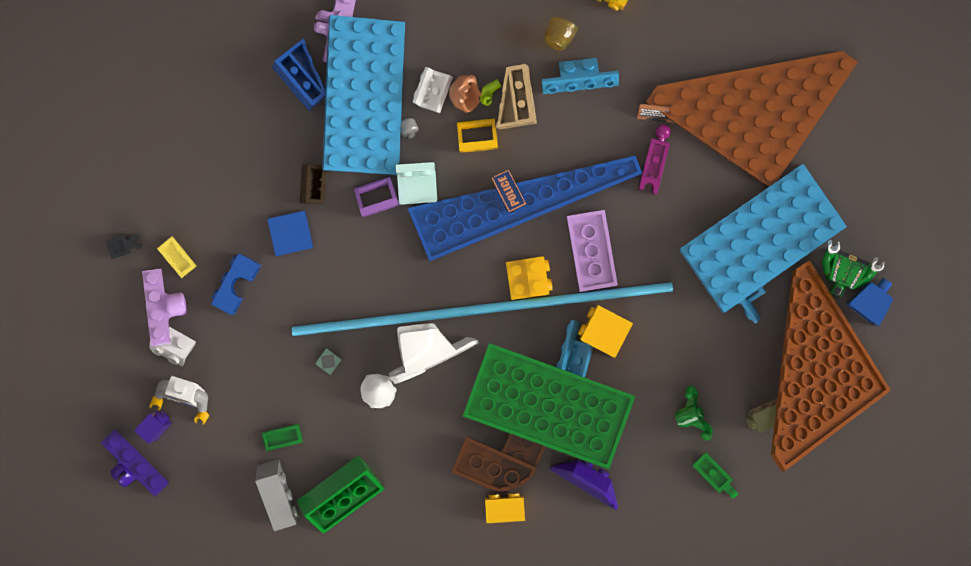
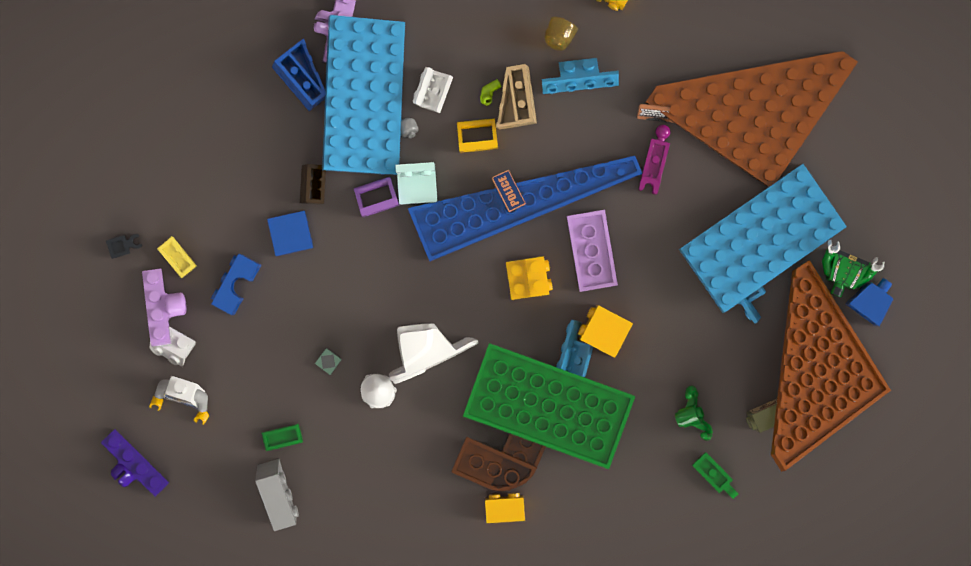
dark purple brick [134,411,172,444] -> none
medium azure piece [292,282,673,336] -> none
green slope [297,455,385,534] -> none
nougat hair [449,75,482,113] -> none
dark purple wedge [550,458,618,510] -> none

